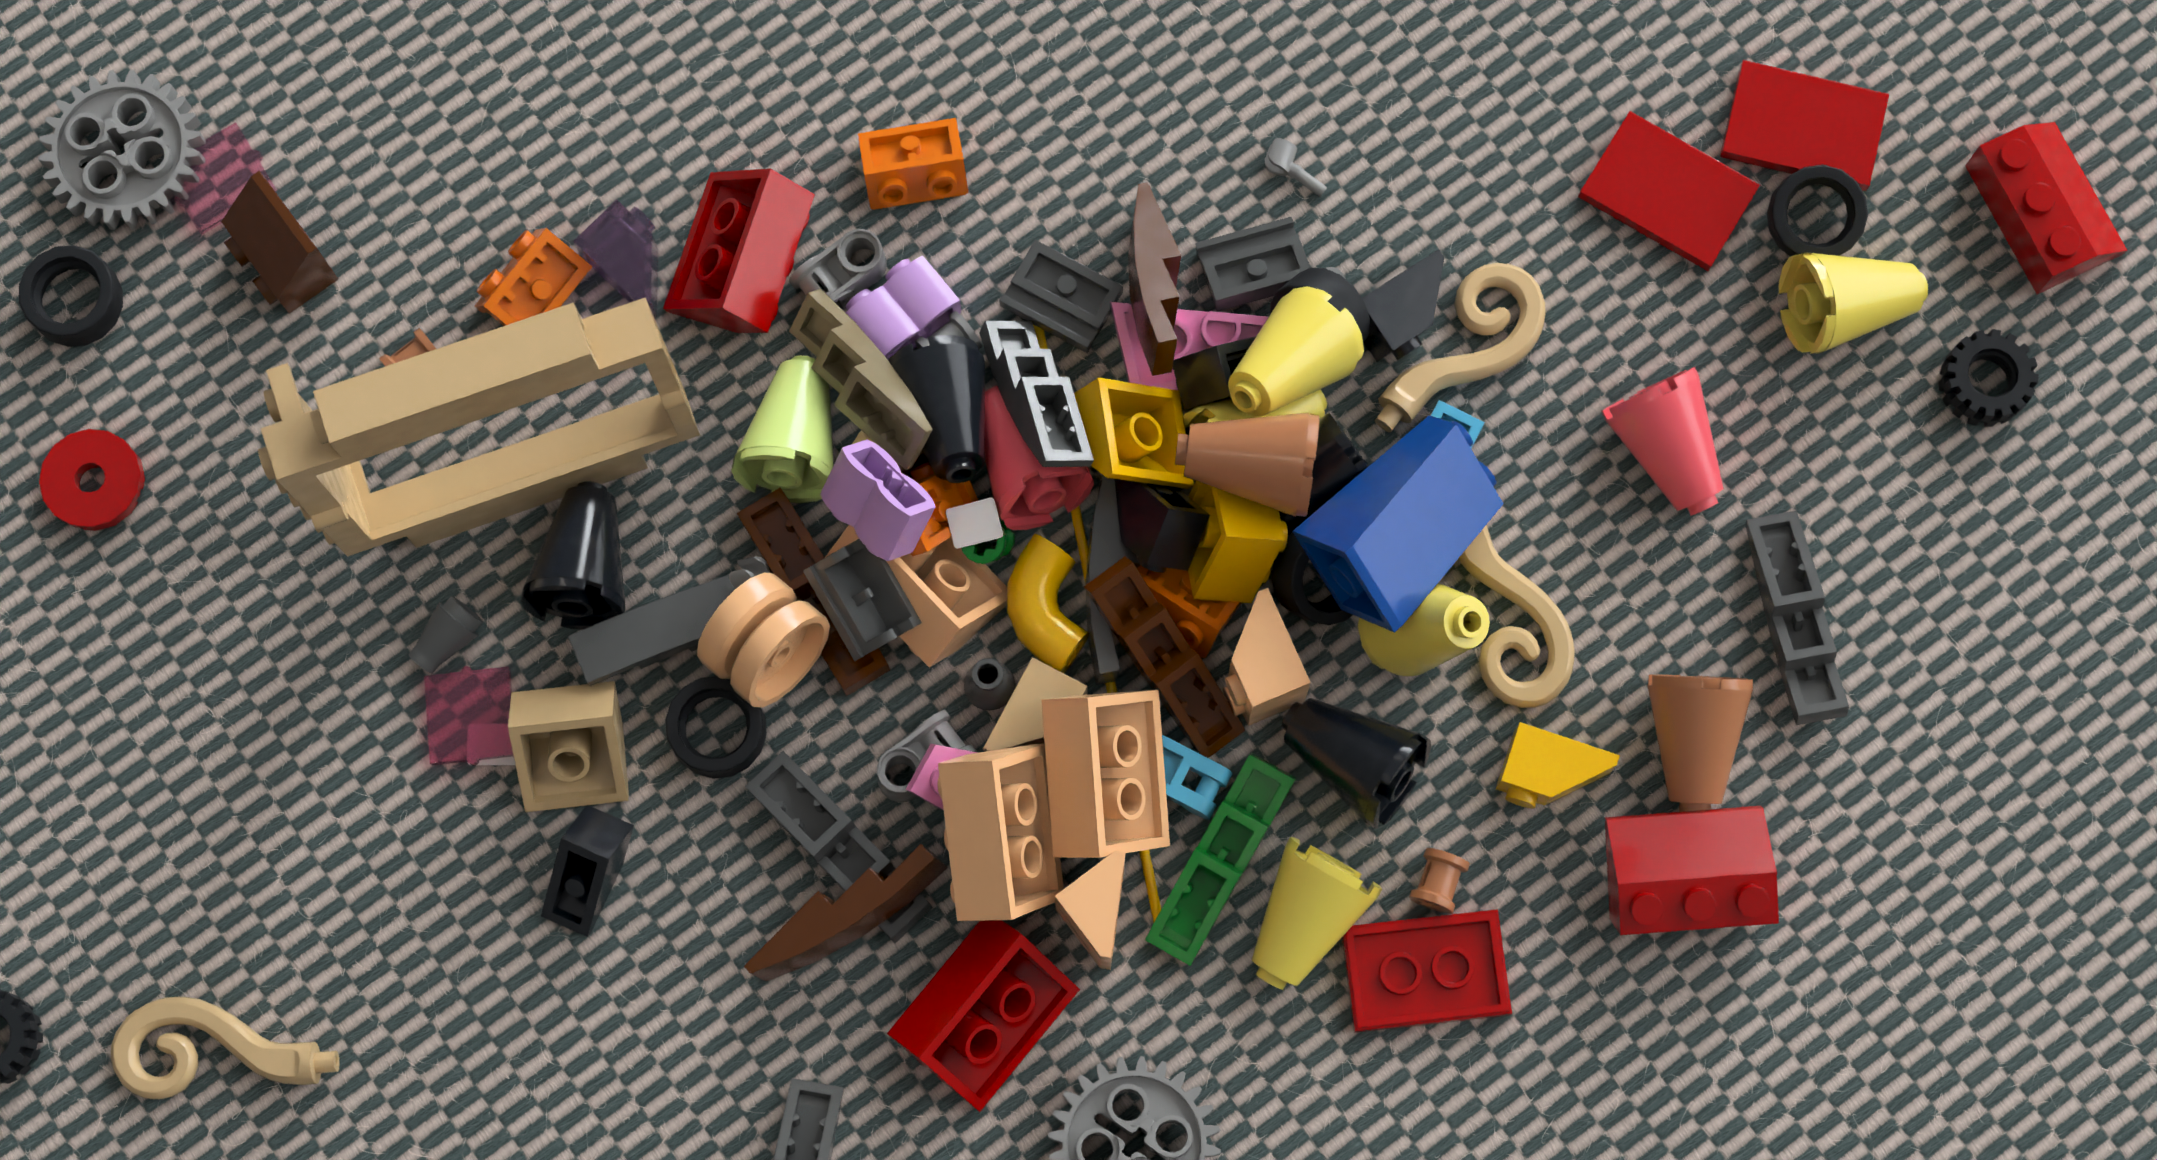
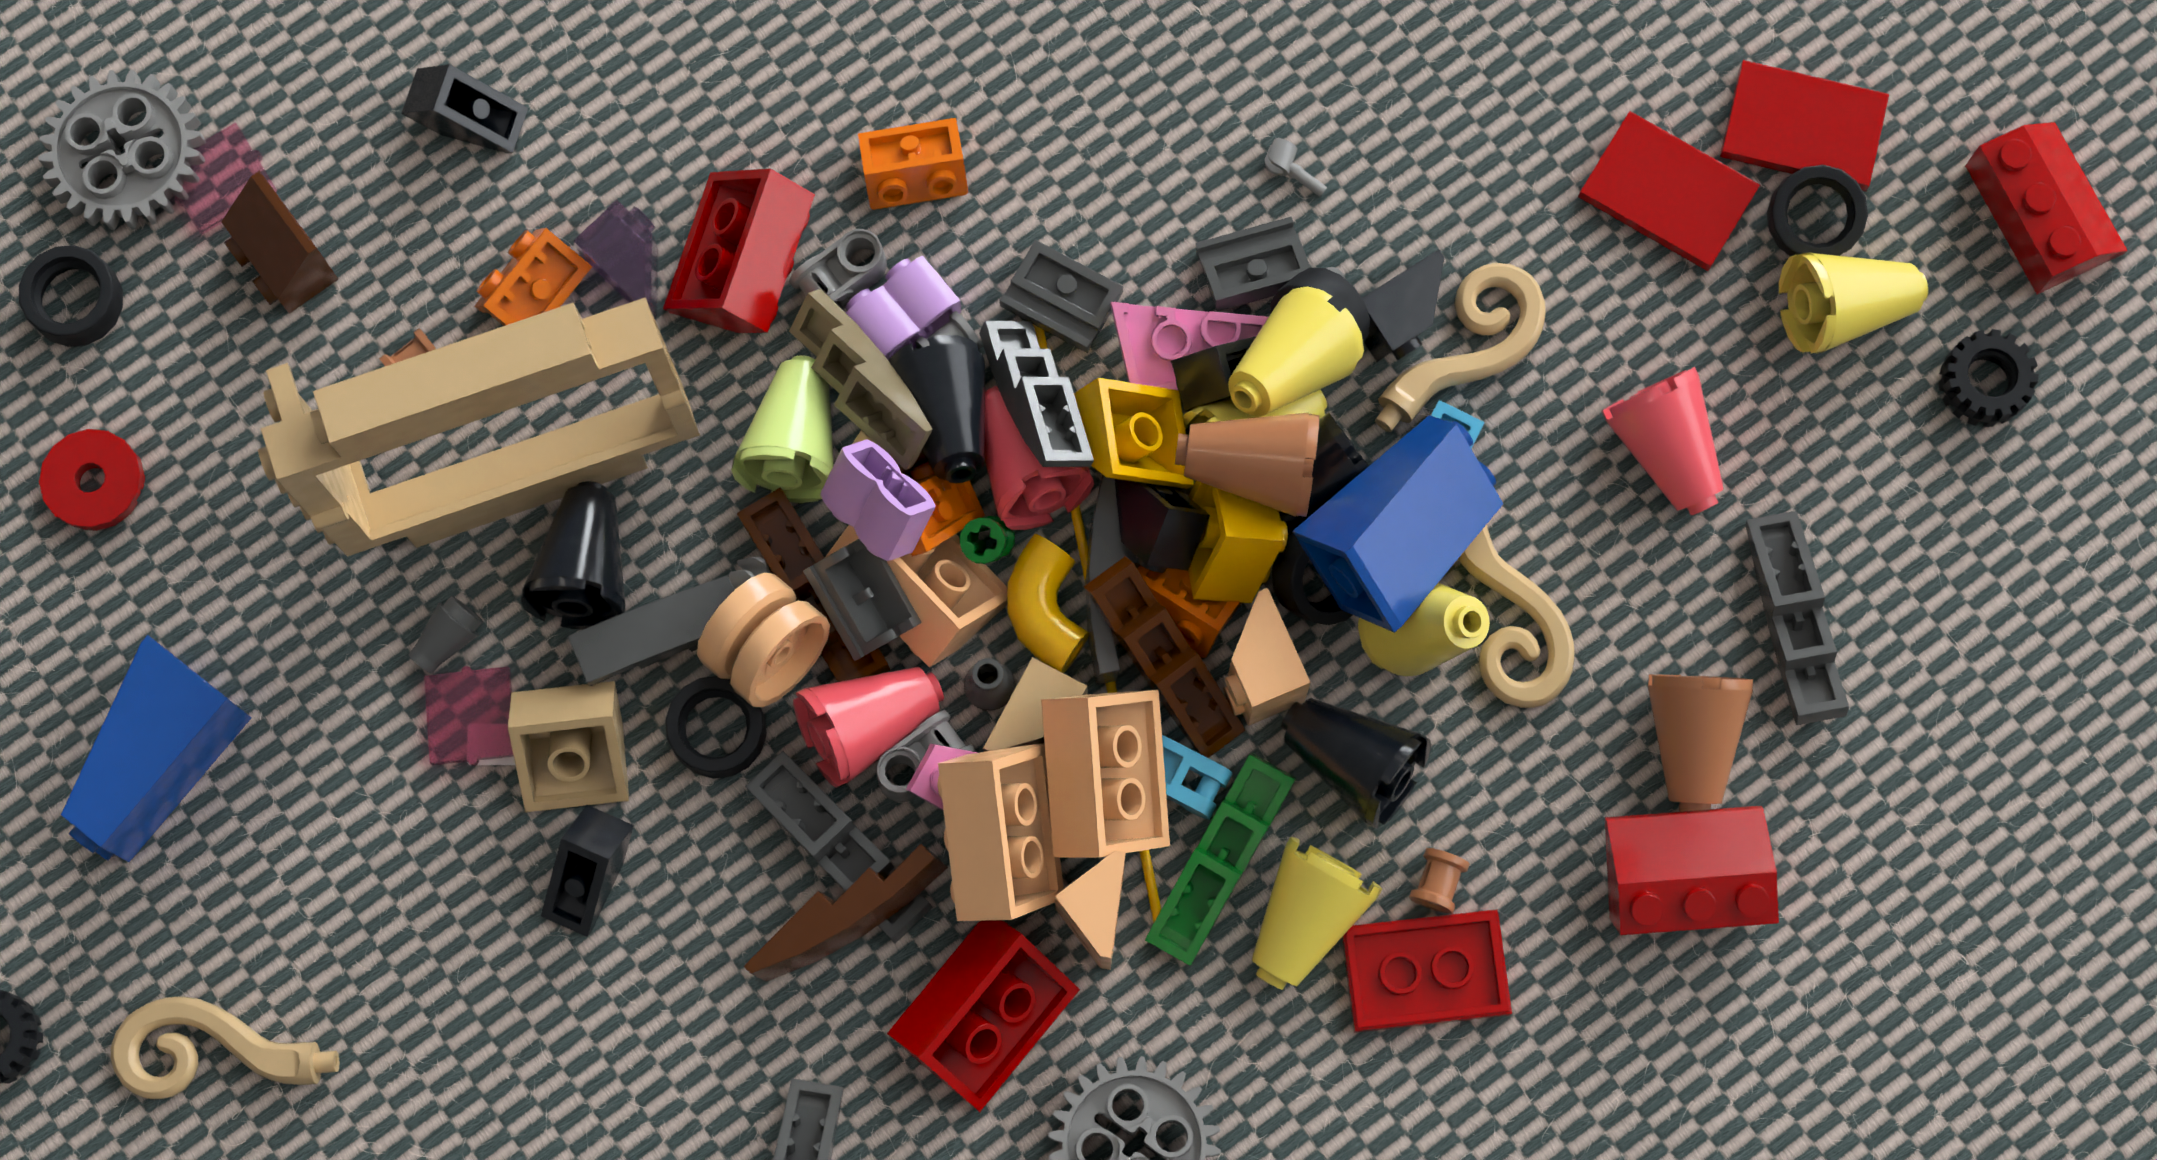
white sticker [946,498,1003,549] -> none
slope [1128,182,1182,376] -> none
yellow slope [1496,722,1620,809] -> none
none -> blue slope [61,635,252,862]
none -> black slope [401,64,528,154]
none -> coral cone [793,667,944,788]

